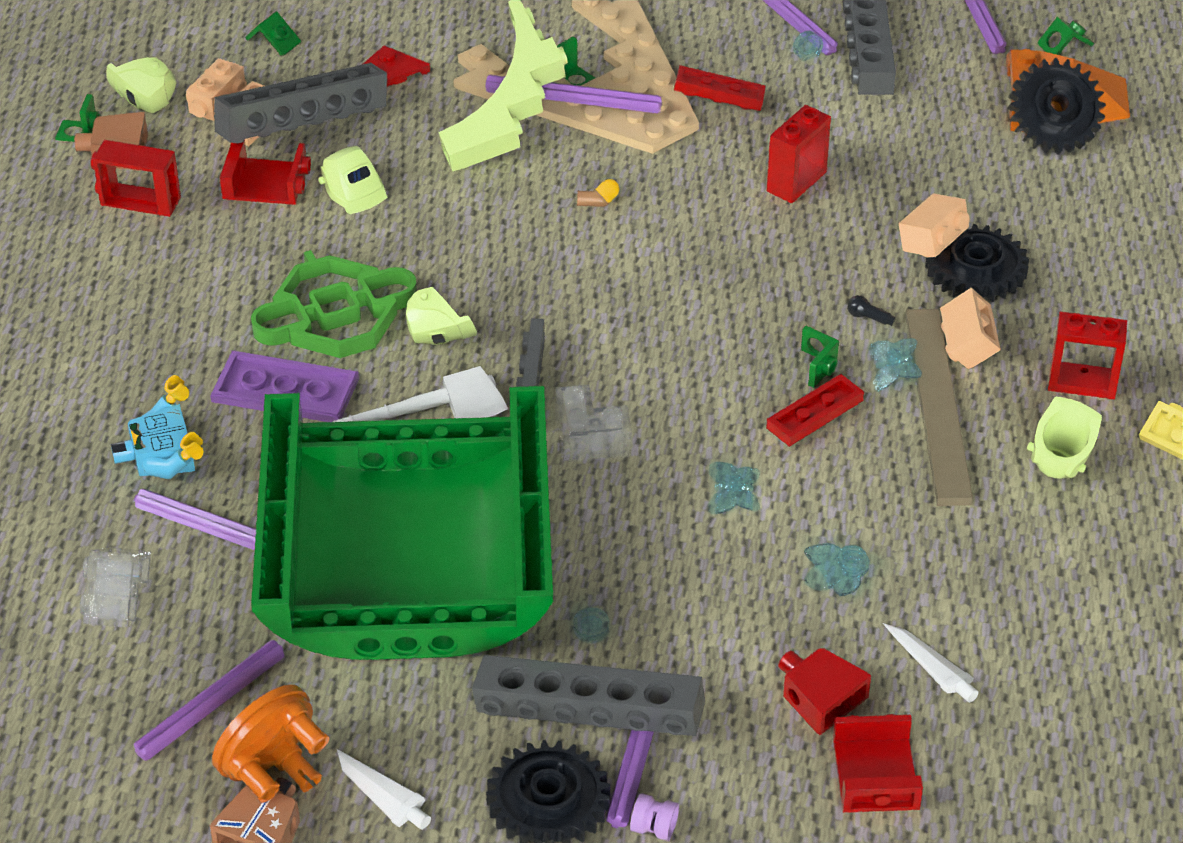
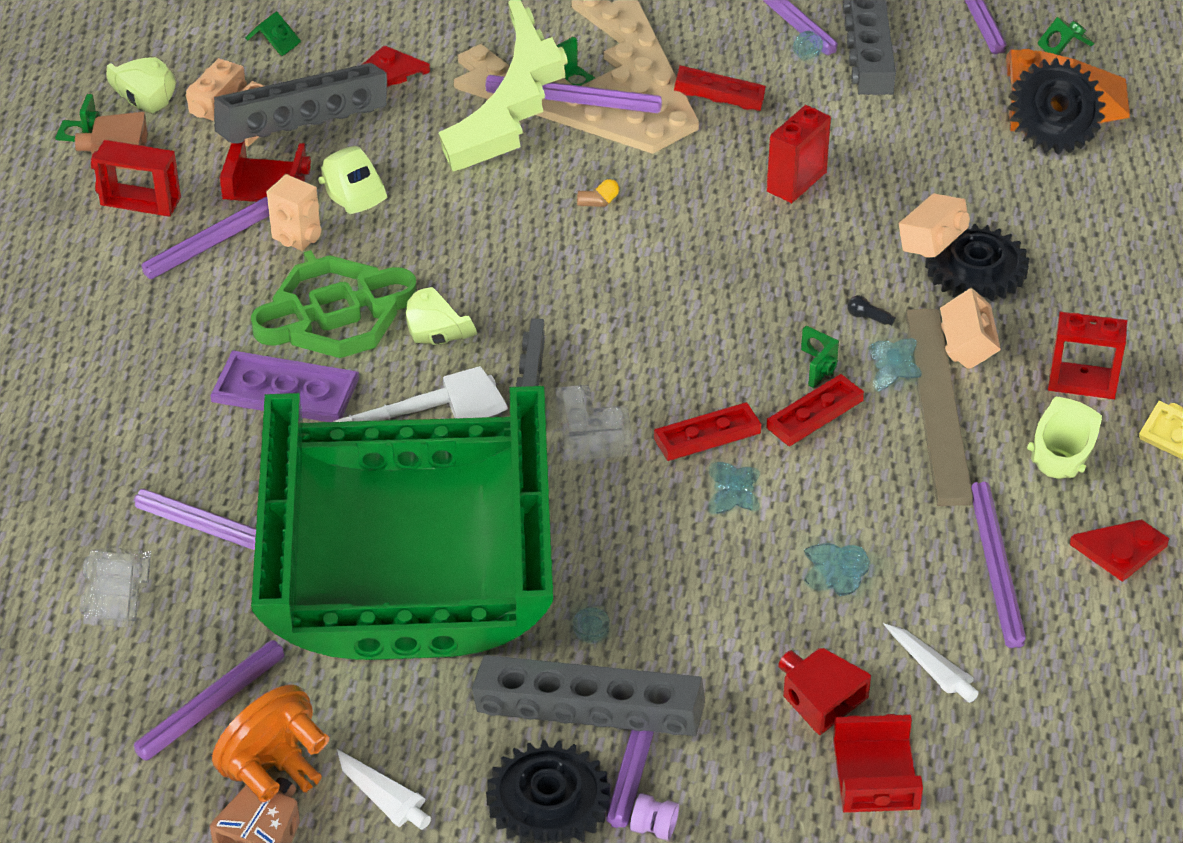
medium azure torso [111,375,204,479] -> none
none -> medium lavender axle [141,197,269,279]
none -> light nougat brick [267,174,321,251]
none -> red plate [654,402,761,461]
none -> medium lavender axle [971,481,1026,648]
none -> red wing [1069,519,1169,582]

